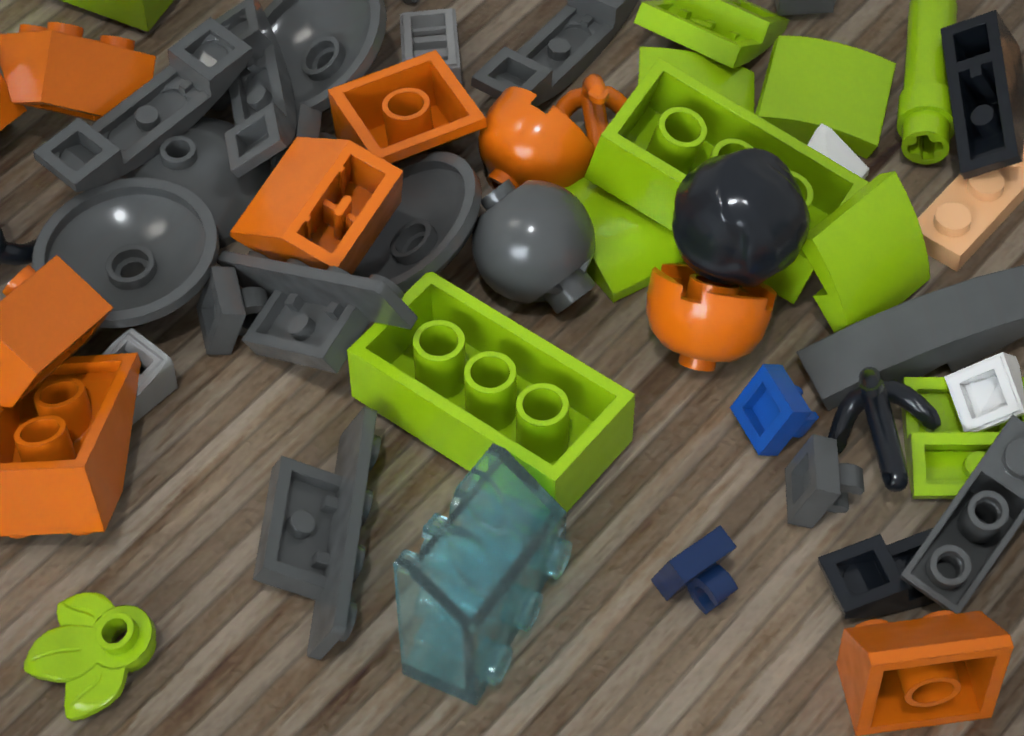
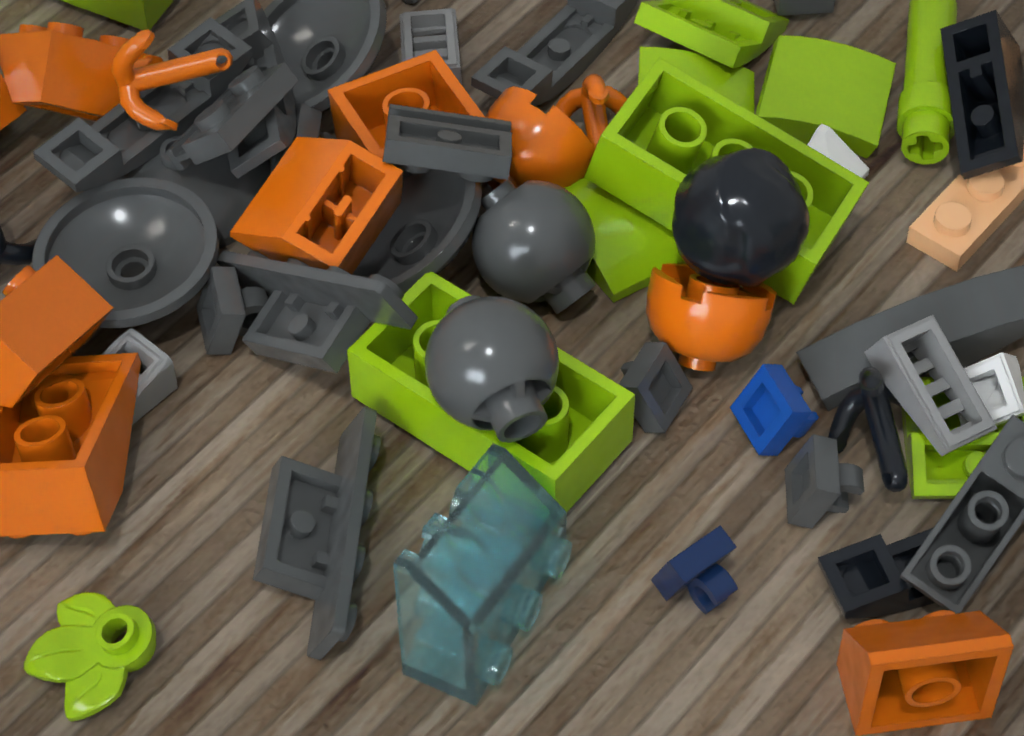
lime slope [801,171,930,333] -> none
none -> orange piece [111,29,233,131]
none -> dark grey plate [165,62,299,171]
none -> dark grey plate [383,104,512,182]
none -> dark grey brick [425,295,559,442]
none -> dark grey tile [619,342,693,433]
none -> light grey slope [864,315,997,457]

